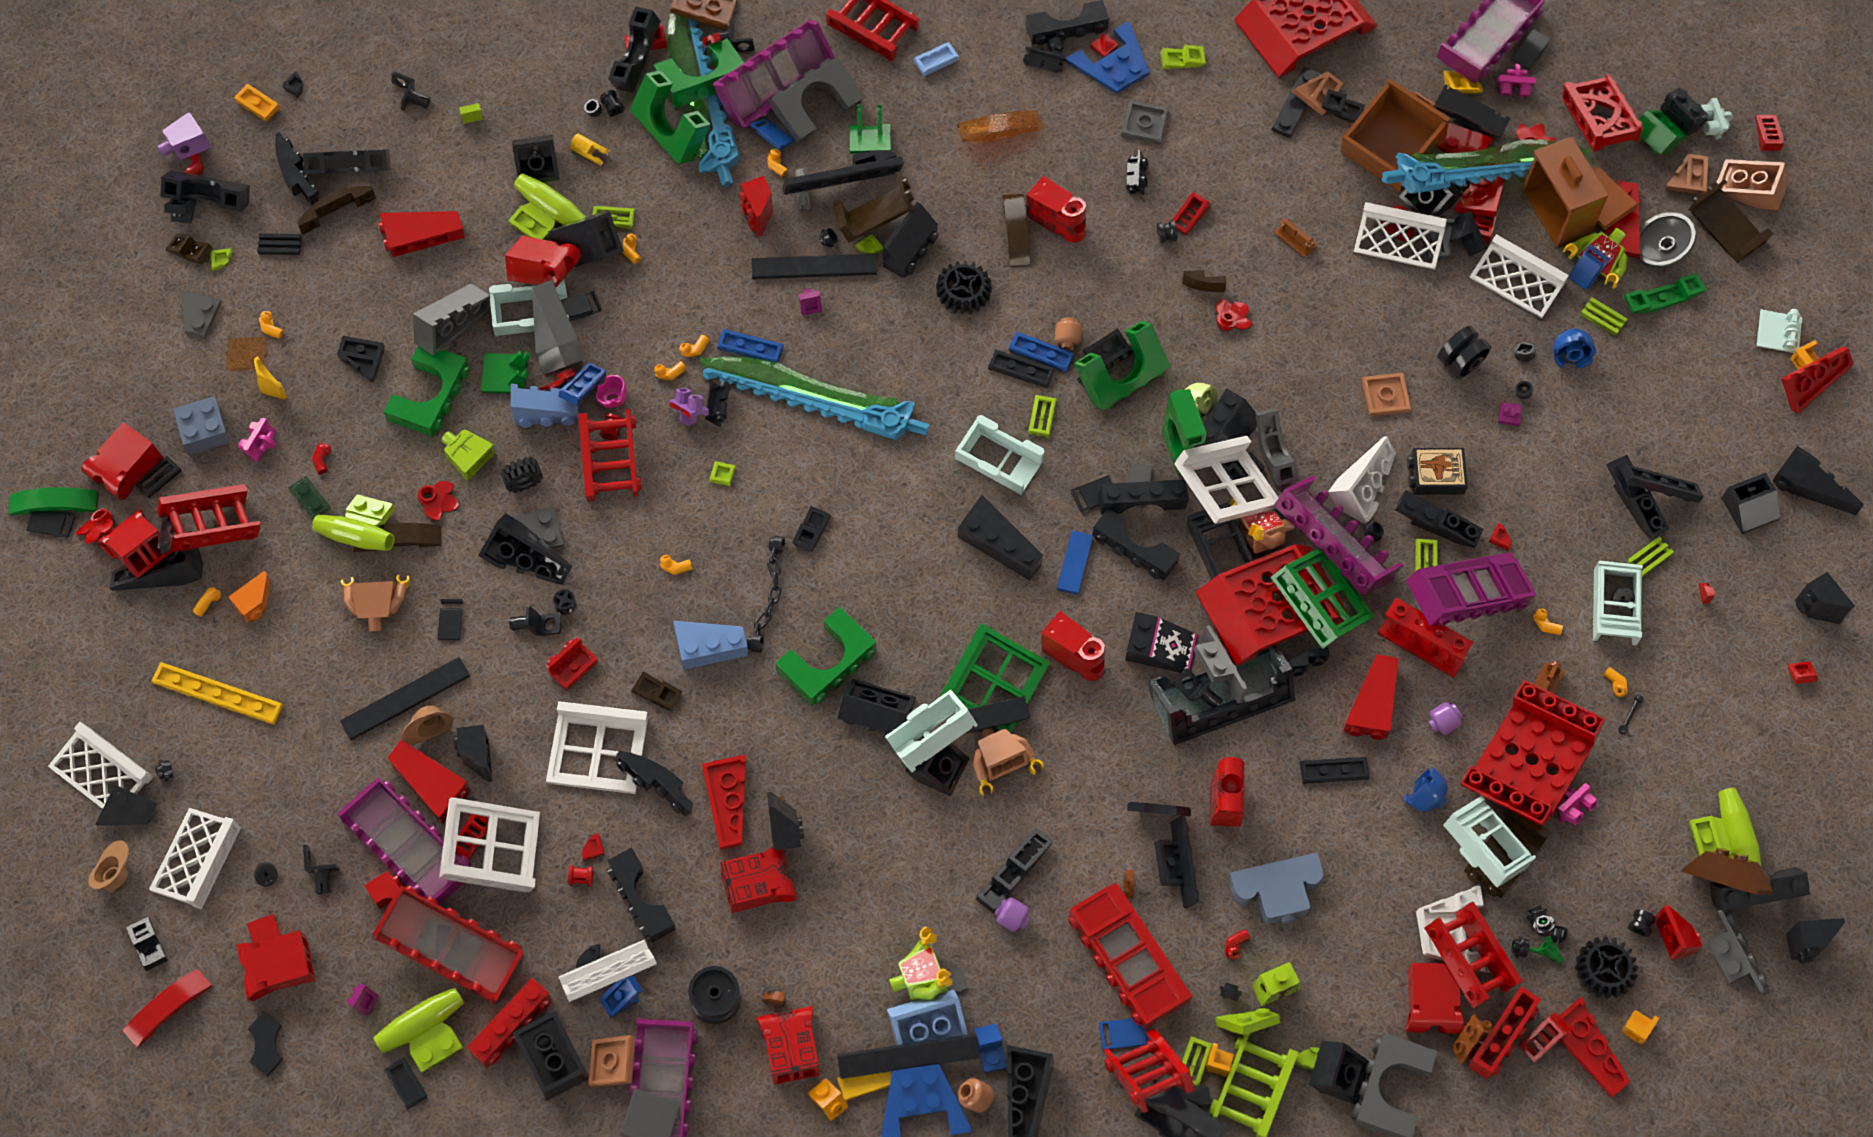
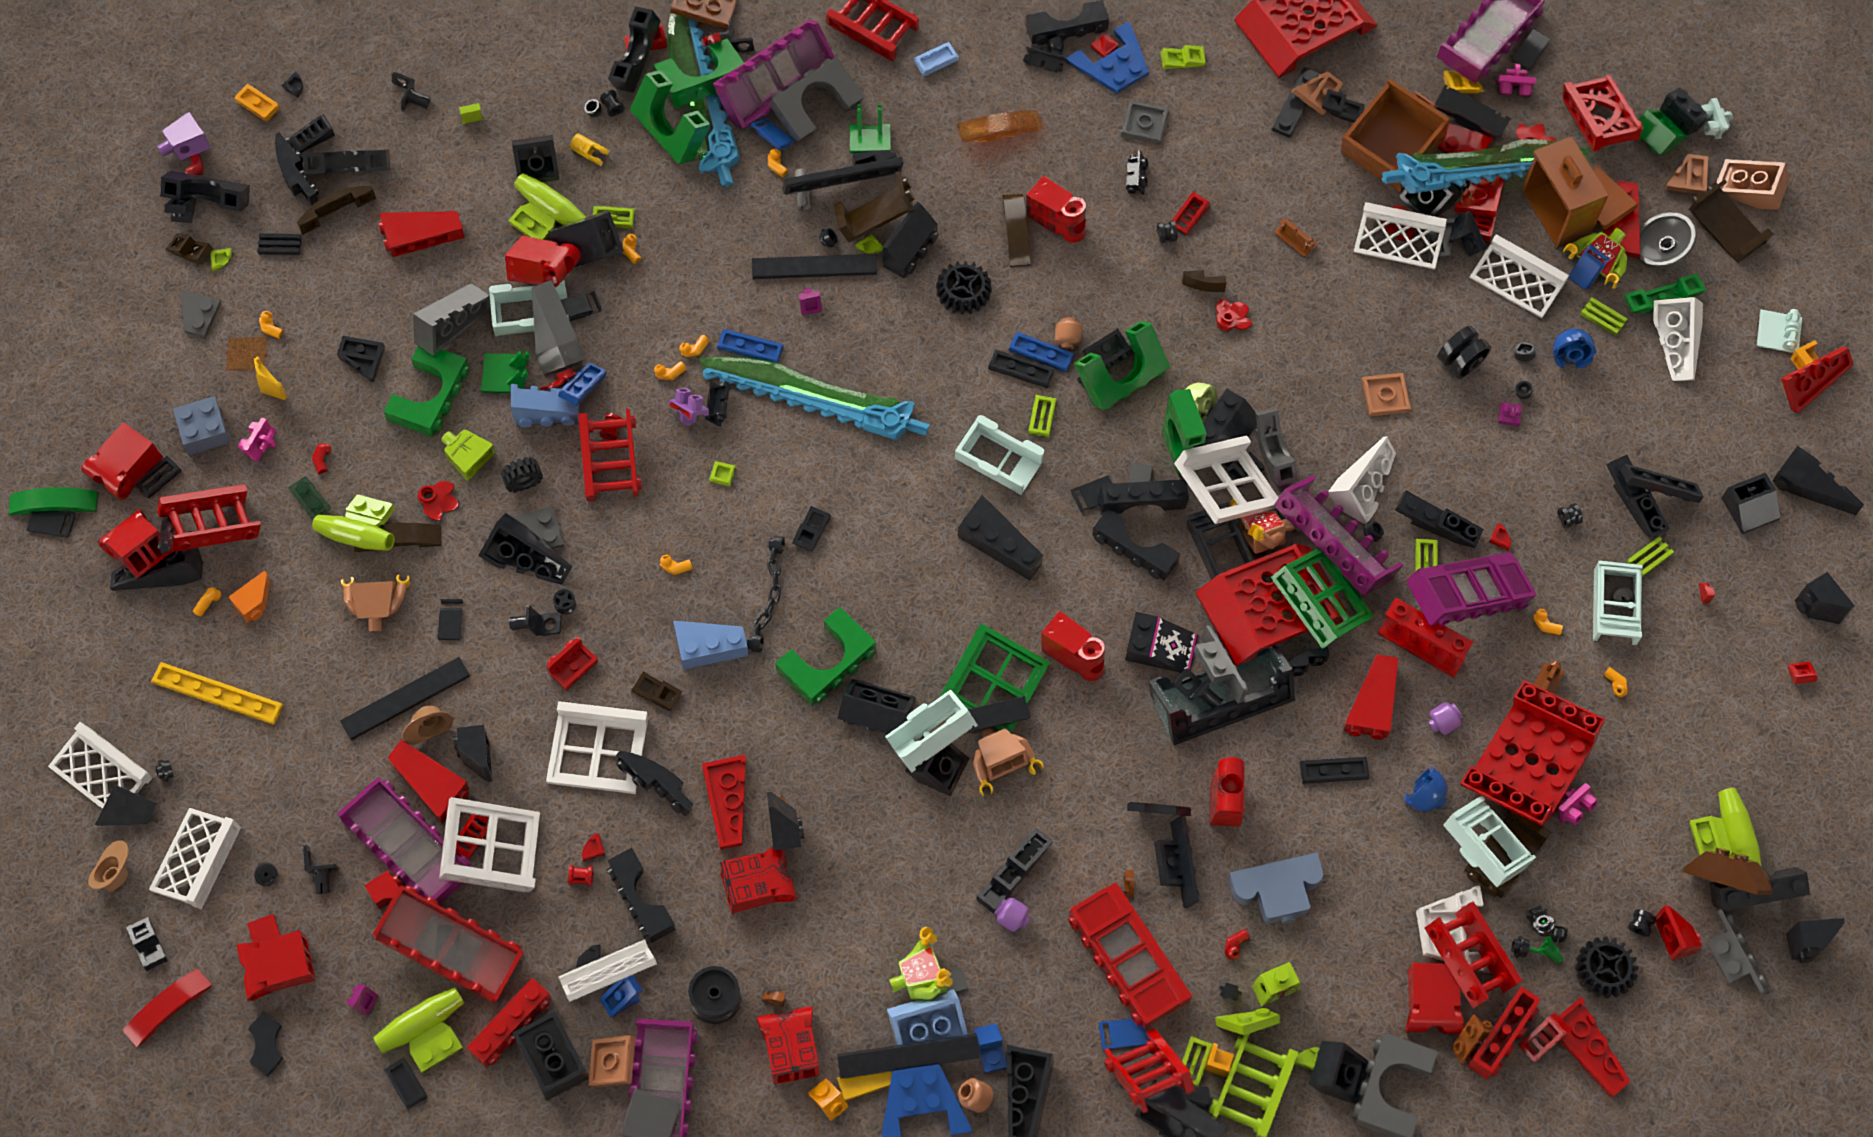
red plate [75,509,114,545] -> none
dark pink hair [596,375,628,409] -> none
red slope [739,175,773,237] -> none
blue tile [1057,530,1093,595] -> none
brick [1407,448,1468,495] -> none
black hinge [1618,695,1643,734] -> none
light orange panel [1621,1010,1659,1045] -> none
red slope [1755,115,1784,151] -> none
none -> black slope [289,114,335,153]
none -> black wheel [1557,503,1583,528]
none -> white wedge [1653,297,1703,381]

